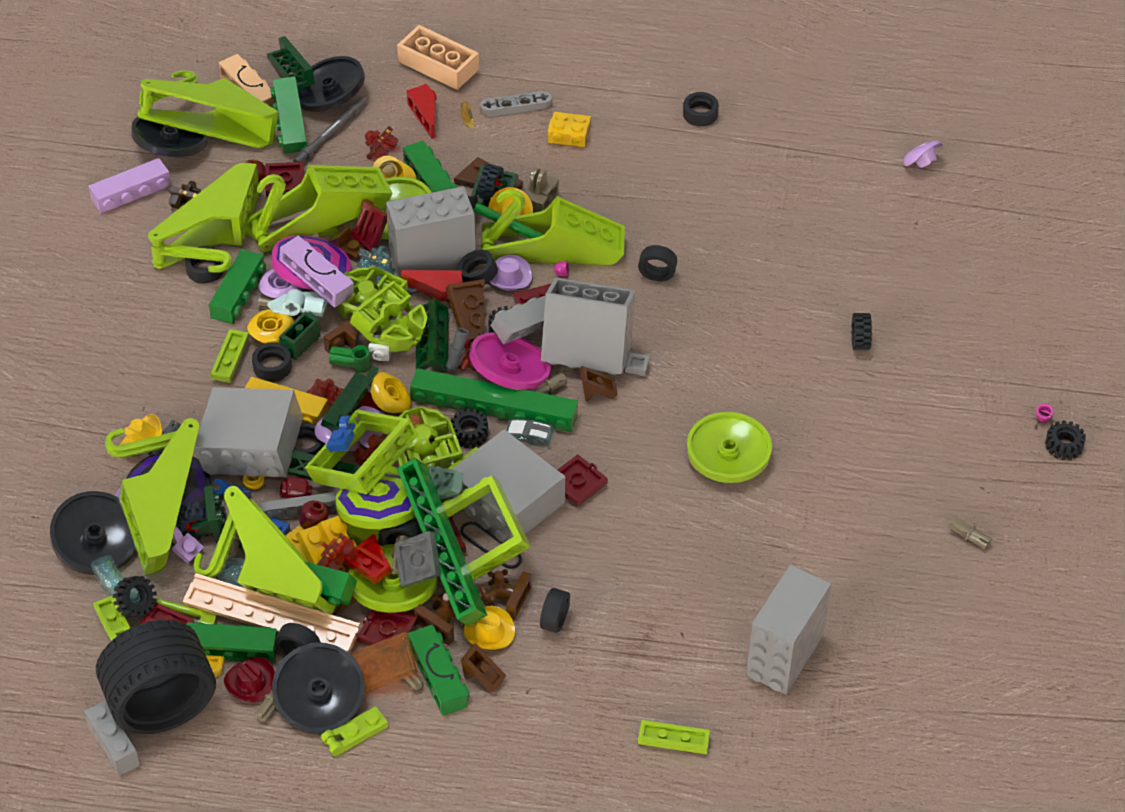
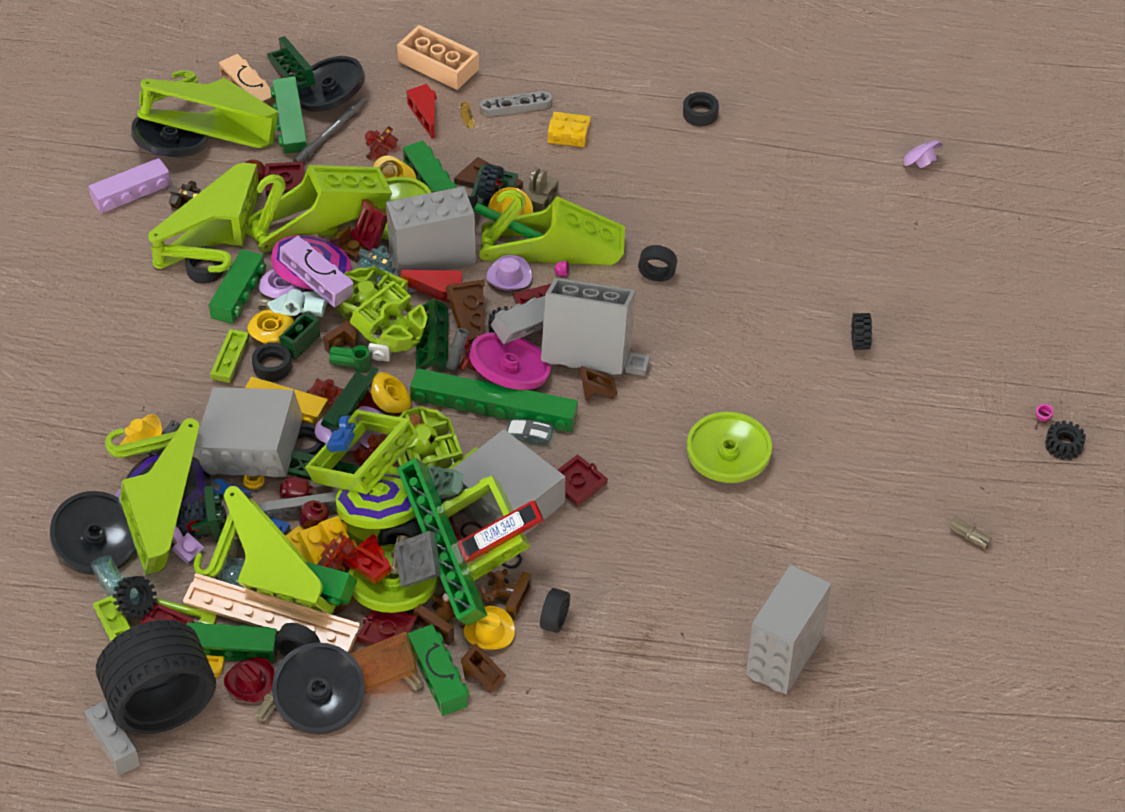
lime plate [321,706,388,756] -> none
black tyre [451,409,488,448] -> none
black tyre [457,250,498,285] -> none
dark tan axle [529,373,567,395] -> none
lime plate [638,720,710,754] -> none
none -> tile [457,500,544,563]

